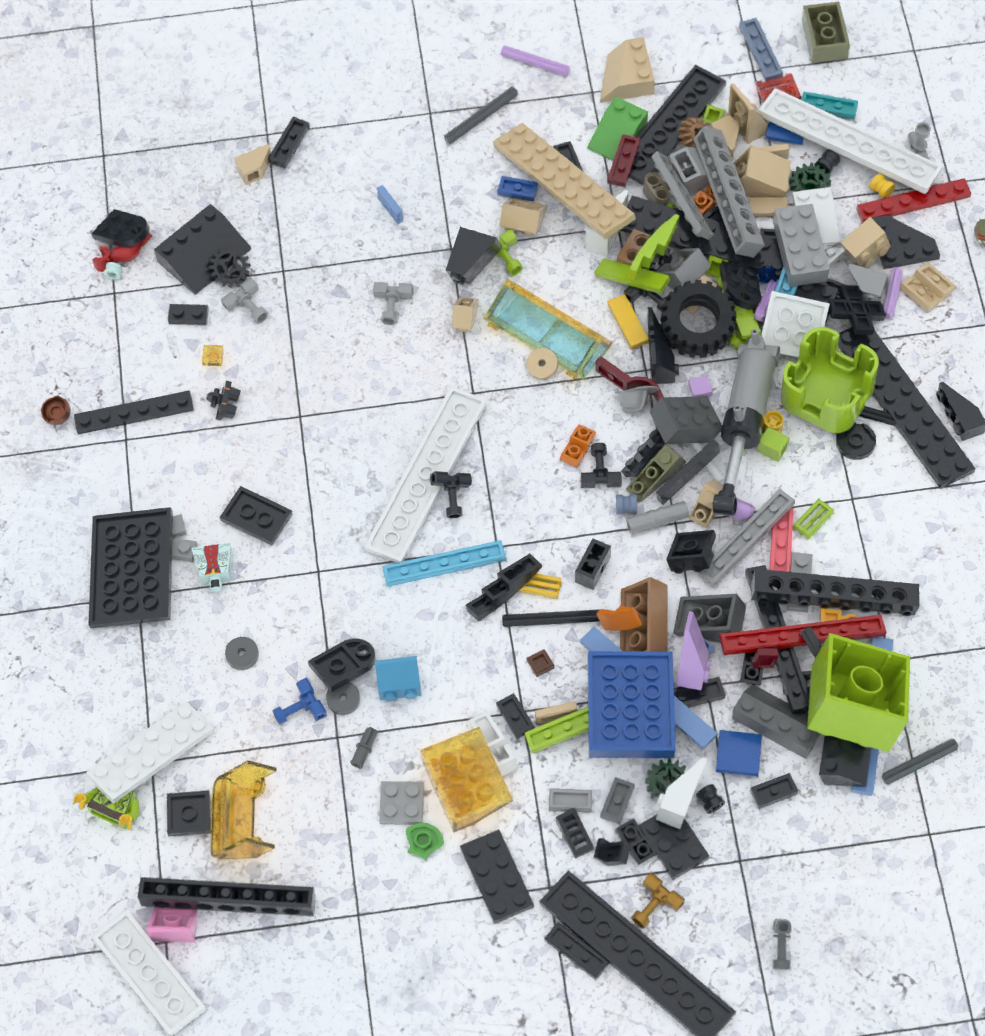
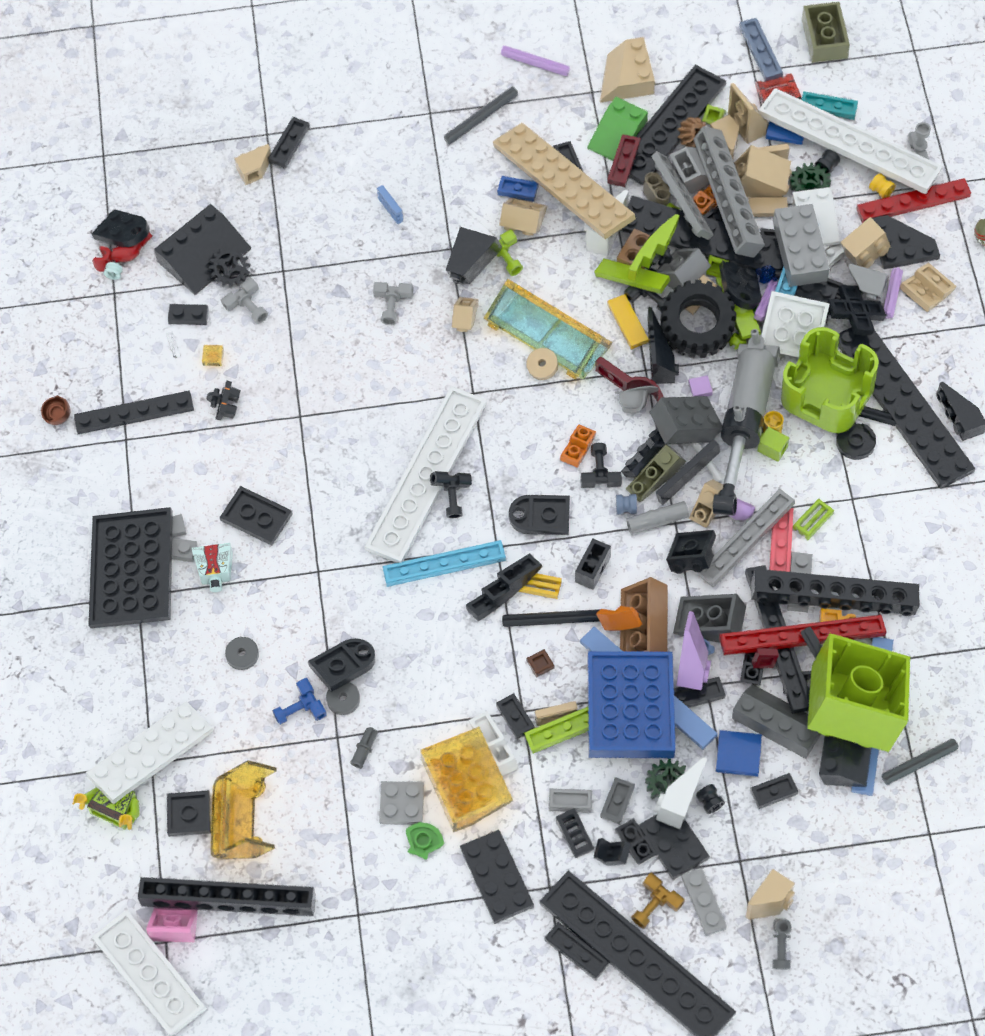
dark azure slope [375,656,421,702] -> none
none -> black plate [509,495,570,535]
none -> light grey plate [681,867,727,936]
none -> tan slope [746,869,795,920]

